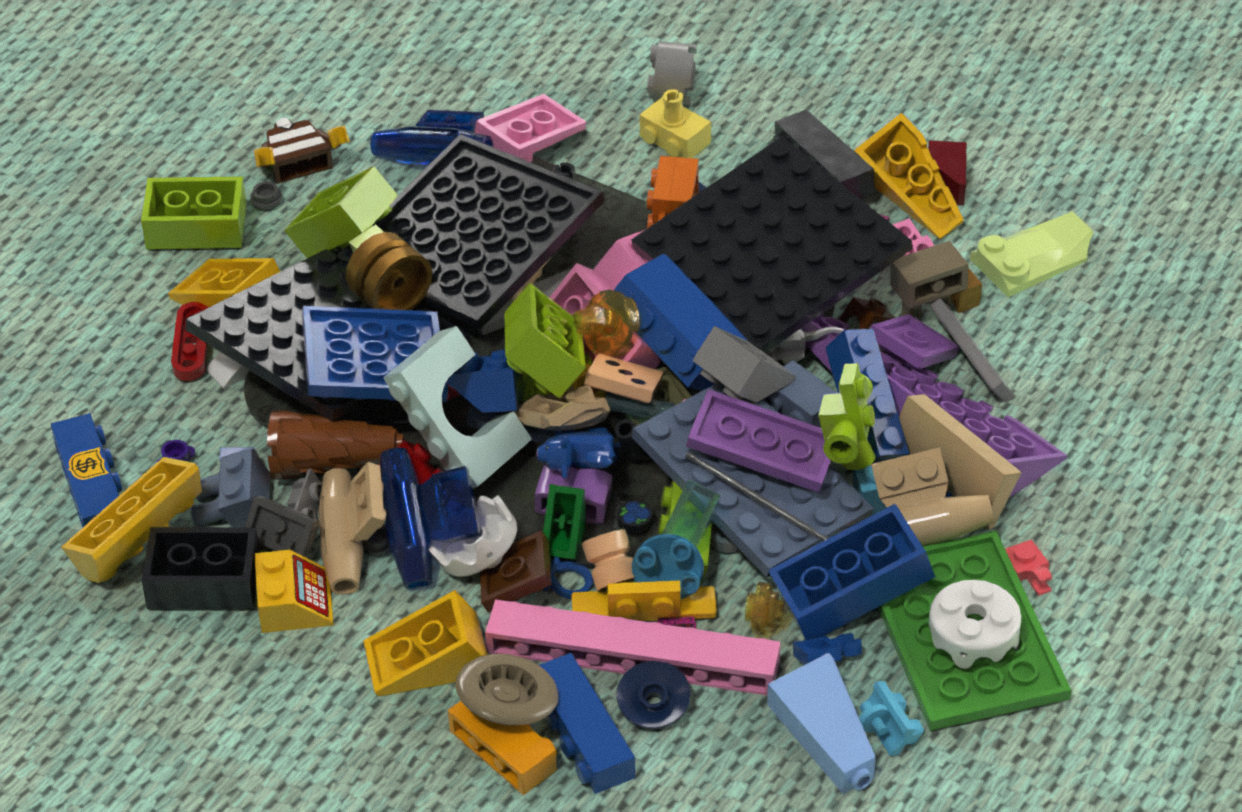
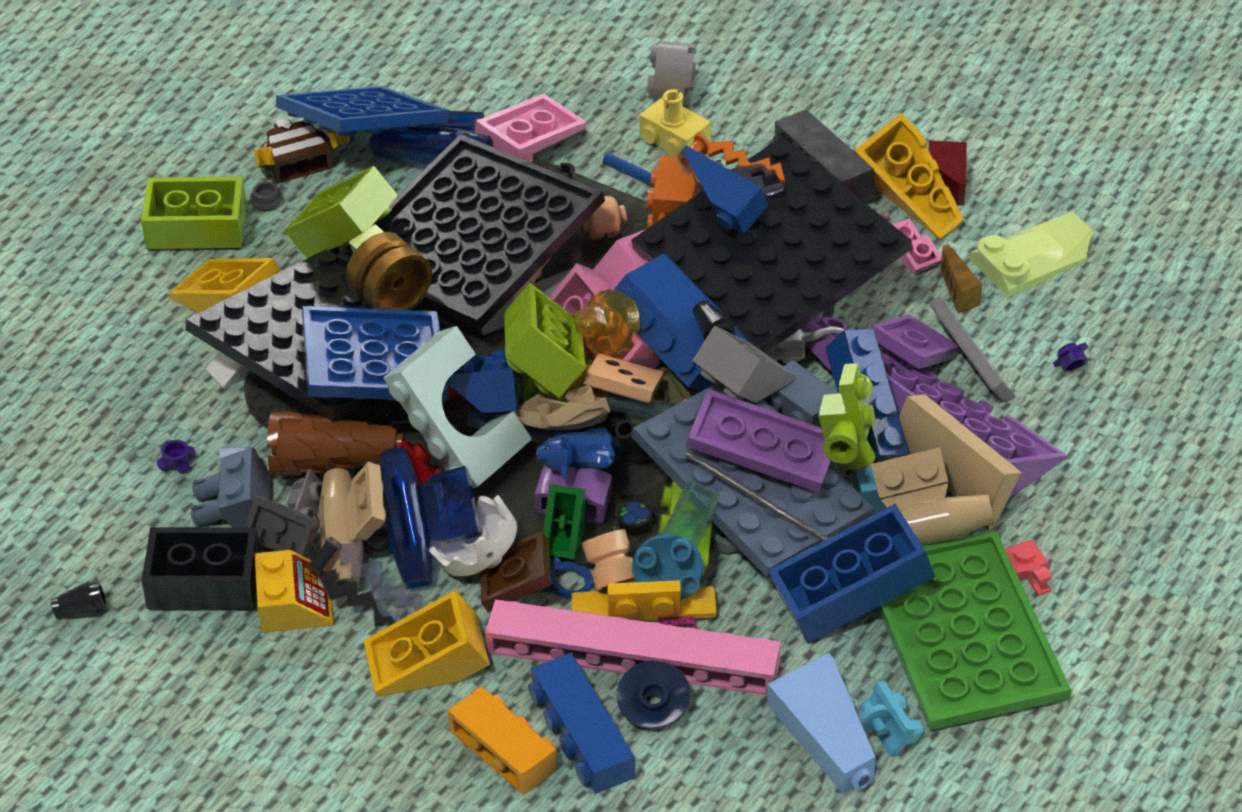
blue brick [50,413,123,528] -> none
yellow slope [61,457,202,583] -> none
red plate [171,302,208,381] -> none
dark tan wheel [455,654,558,725] -> none
clear yellow plate [745,582,785,636] -> none
blue plate [793,633,862,665] -> none
reddish brown bracket [839,297,896,329] -> none
dark tan brick [890,241,969,318] -> none
white plate [928,580,1021,669] -> none
none -> black cone [51,580,107,619]
none -> blue plate [276,86,449,136]
none -> piece [306,536,422,626]
none -> light nougat head [580,196,627,240]
none -> blue bar [603,153,651,186]
none -> piece [678,132,785,196]
none -> blue slope [682,145,768,235]
none -> black cone [692,300,735,341]
none -> dark purple plate [1053,343,1088,372]

